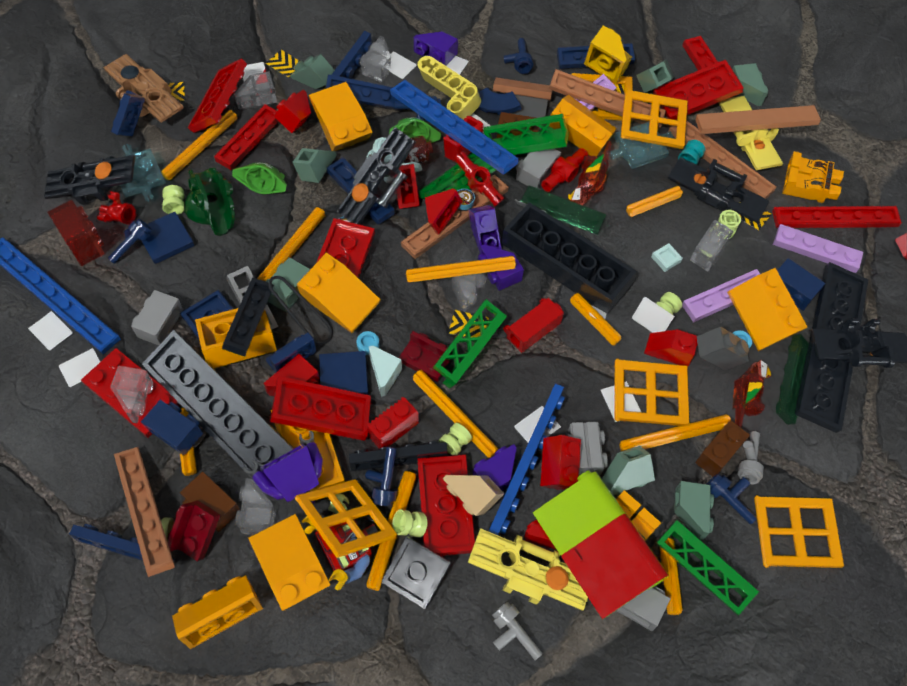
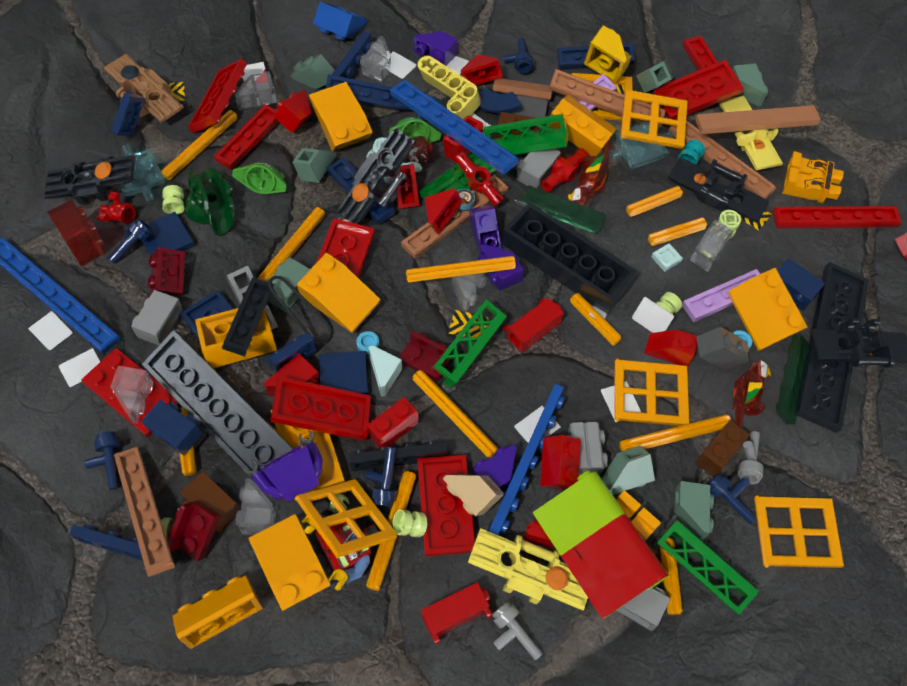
sticker [265,50,299,77] -> none
tile [382,536,452,609] -> none
yellowish green wheel [439,423,472,456] -> none
lavender plate [773,224,863,273] -> none
none -> dark blue piece [84,431,121,490]
none -> dark red bracket [147,247,185,296]
none -> blue slope [313,2,368,41]
none -> red brick [421,582,492,645]
none -> red slope [460,54,503,85]
none -> light orange axle [648,217,707,246]

